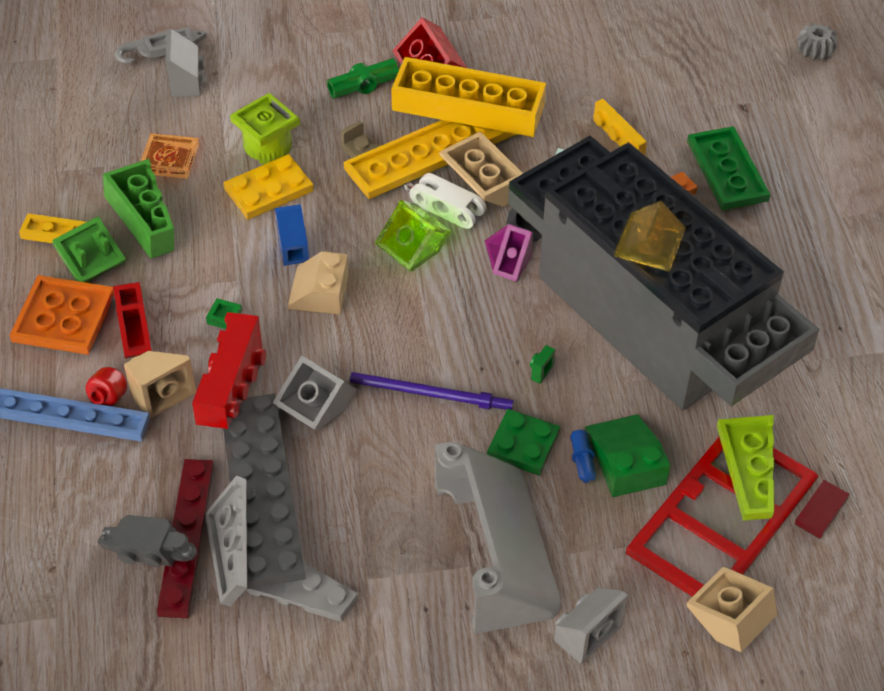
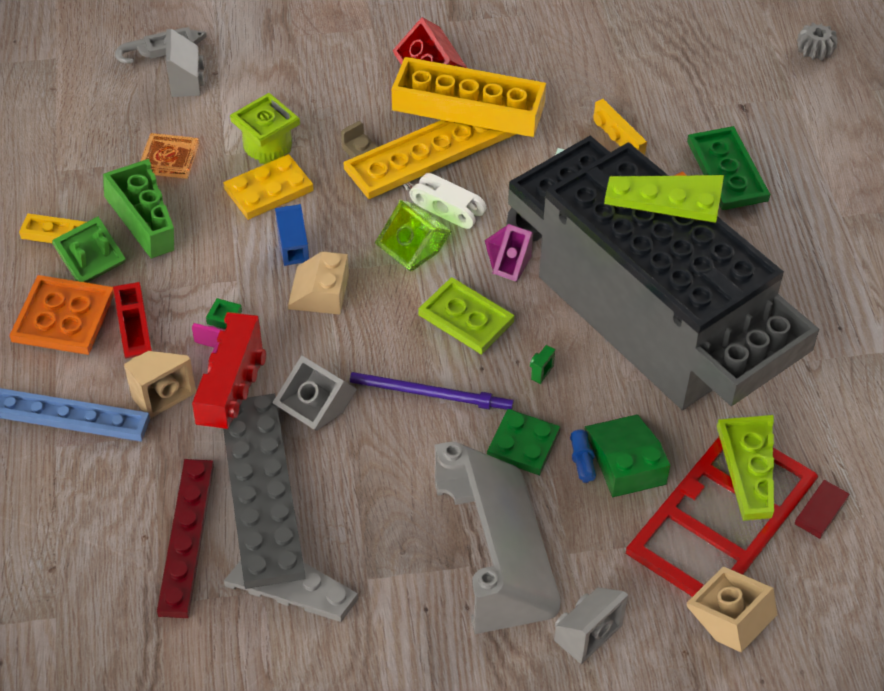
red head [85,367,127,406] -> none
dark grey hinge [98,515,197,567] -> none
light grey wing [205,476,247,607] -> none
green piece [326,58,399,99] -> none
tan slope [440,132,523,207] -> none
clear yellow slope [614,201,685,272] -> none
none -> dark pink bracket [192,323,223,353]
none -> lime plate [418,277,515,355]
none -> lime wing [604,175,724,223]

